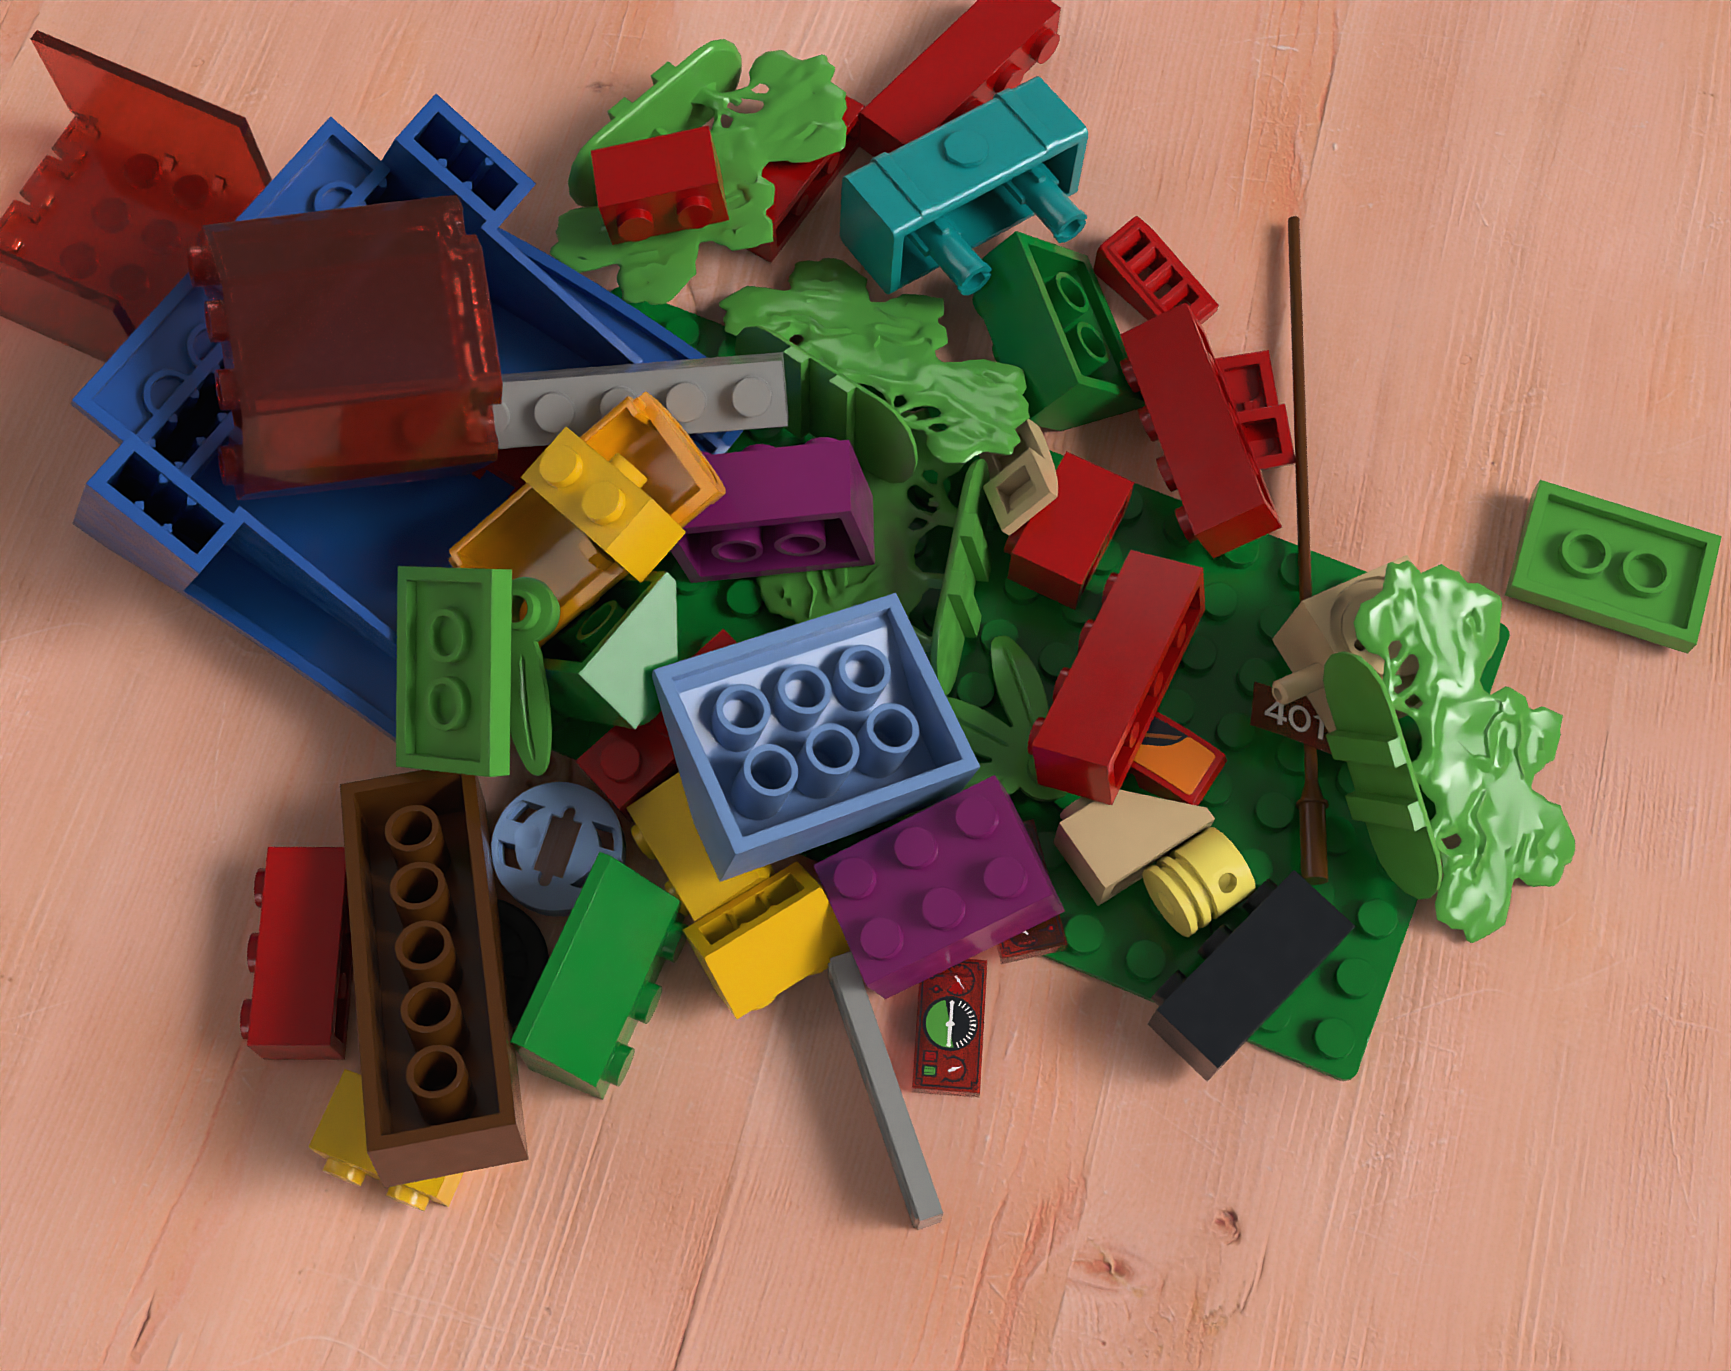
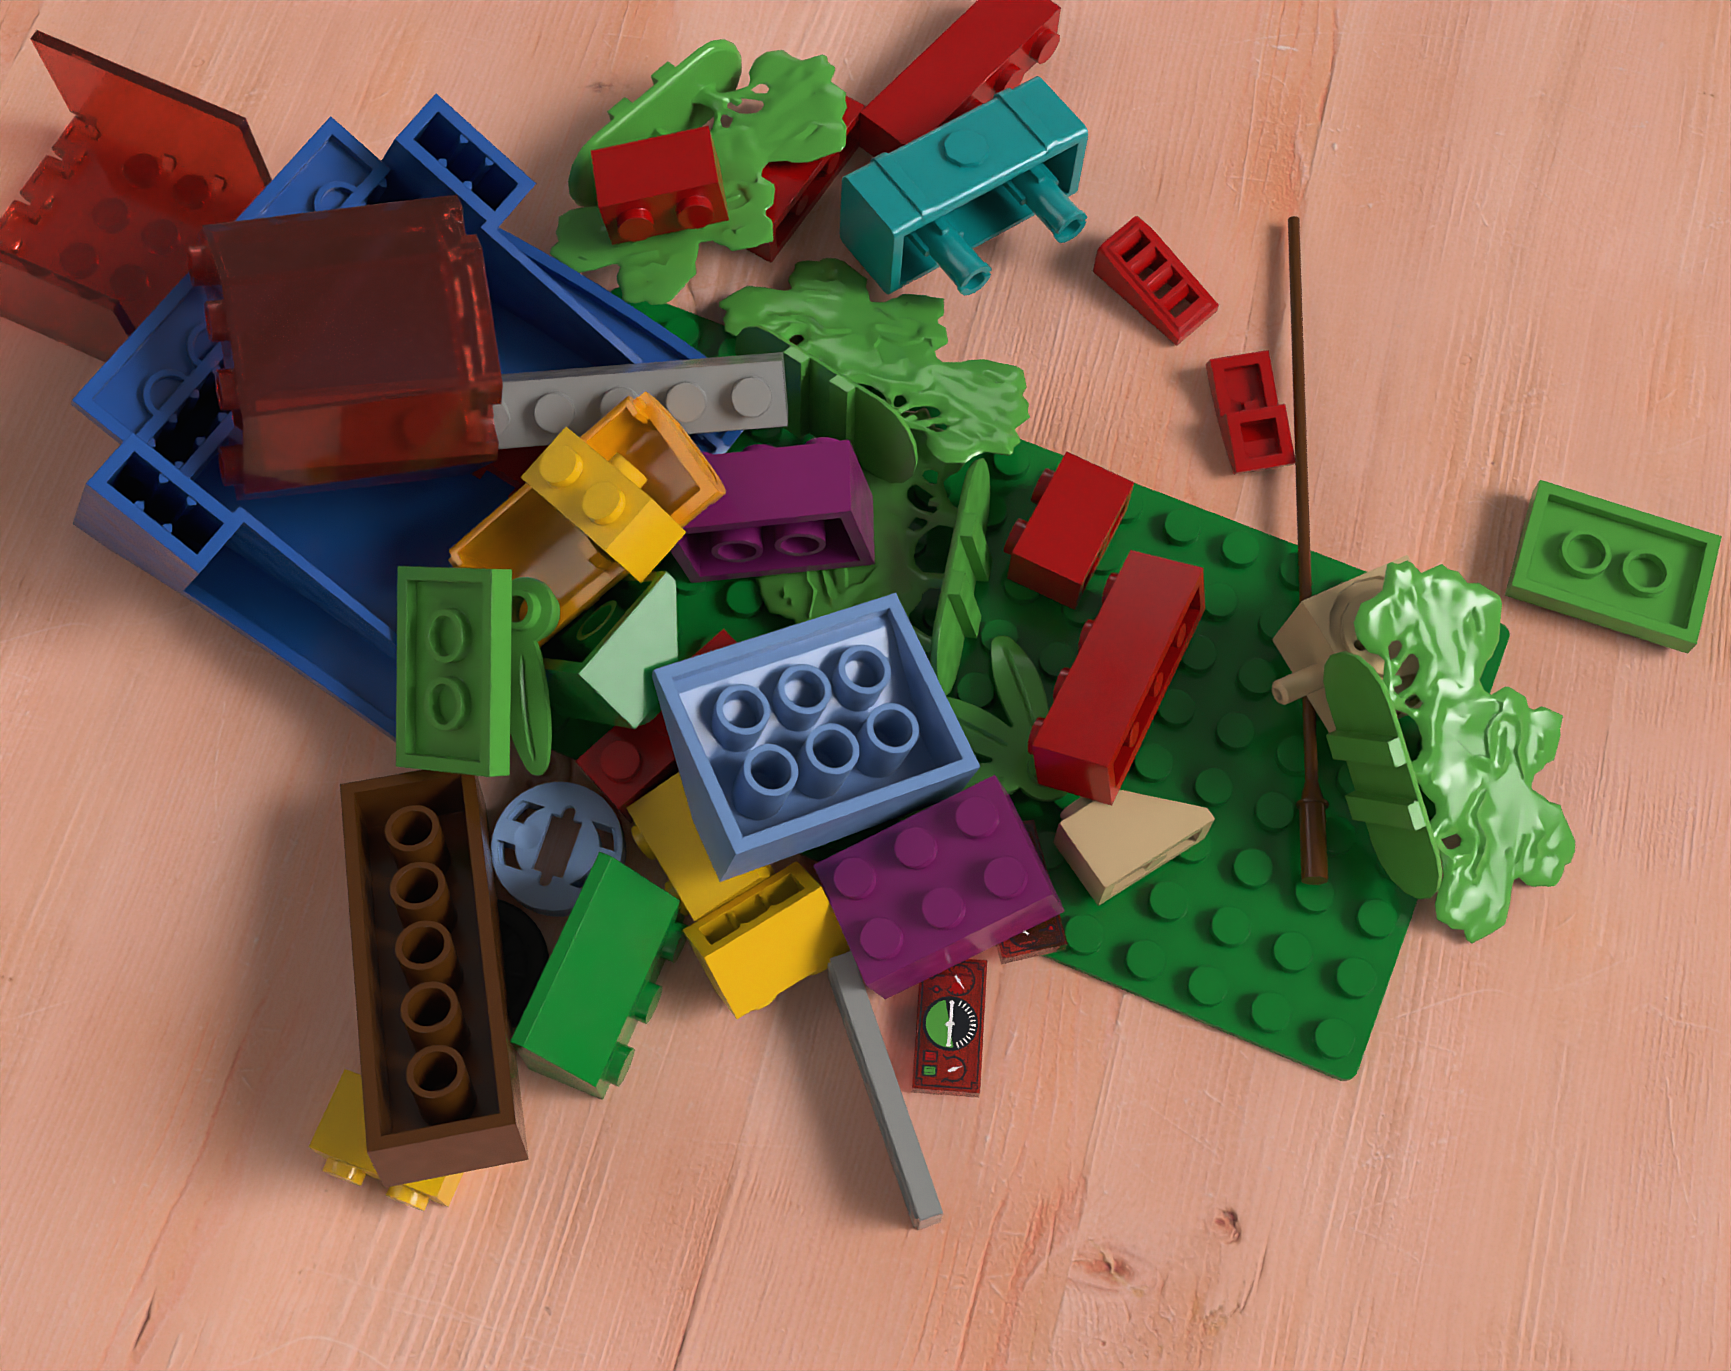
red brick [240,847,353,1060] -> none
green slope [972,231,1146,431] -> none
tan slope [979,419,1058,536] -> none
red brick [1120,302,1282,558] -> none
slope [1128,712,1227,806] -> none
light yellow piece [1142,827,1256,937] -> none
black brick [1148,870,1355,1082] -> none
clear red sticker [1250,682,1332,754] -> none

